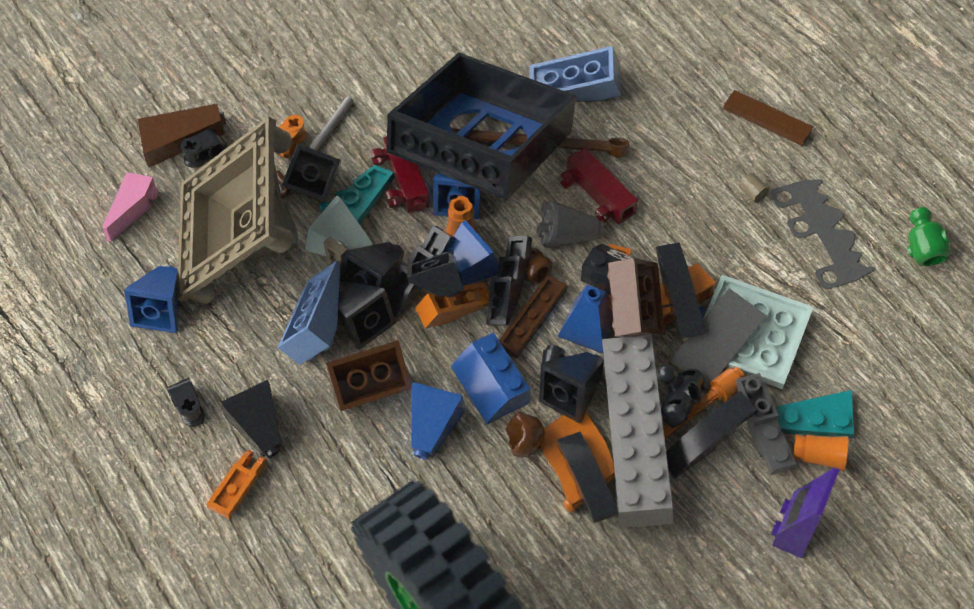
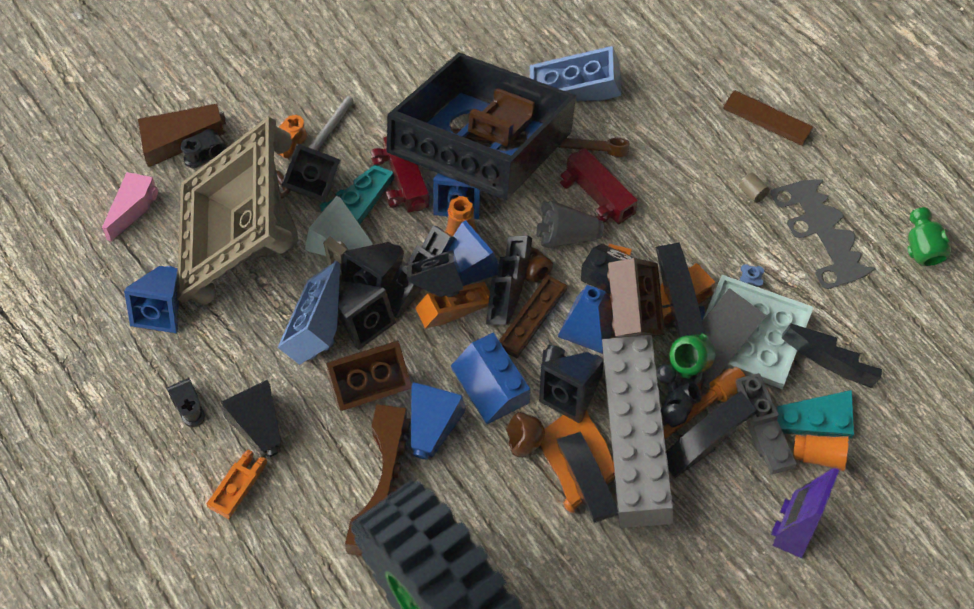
none -> reddish brown arch [345,404,411,556]
none -> reddish brown panel [468,88,535,146]
none -> green piece [669,333,716,379]
none -> medium blue plate [740,264,764,287]
none -> black slope [782,323,882,388]

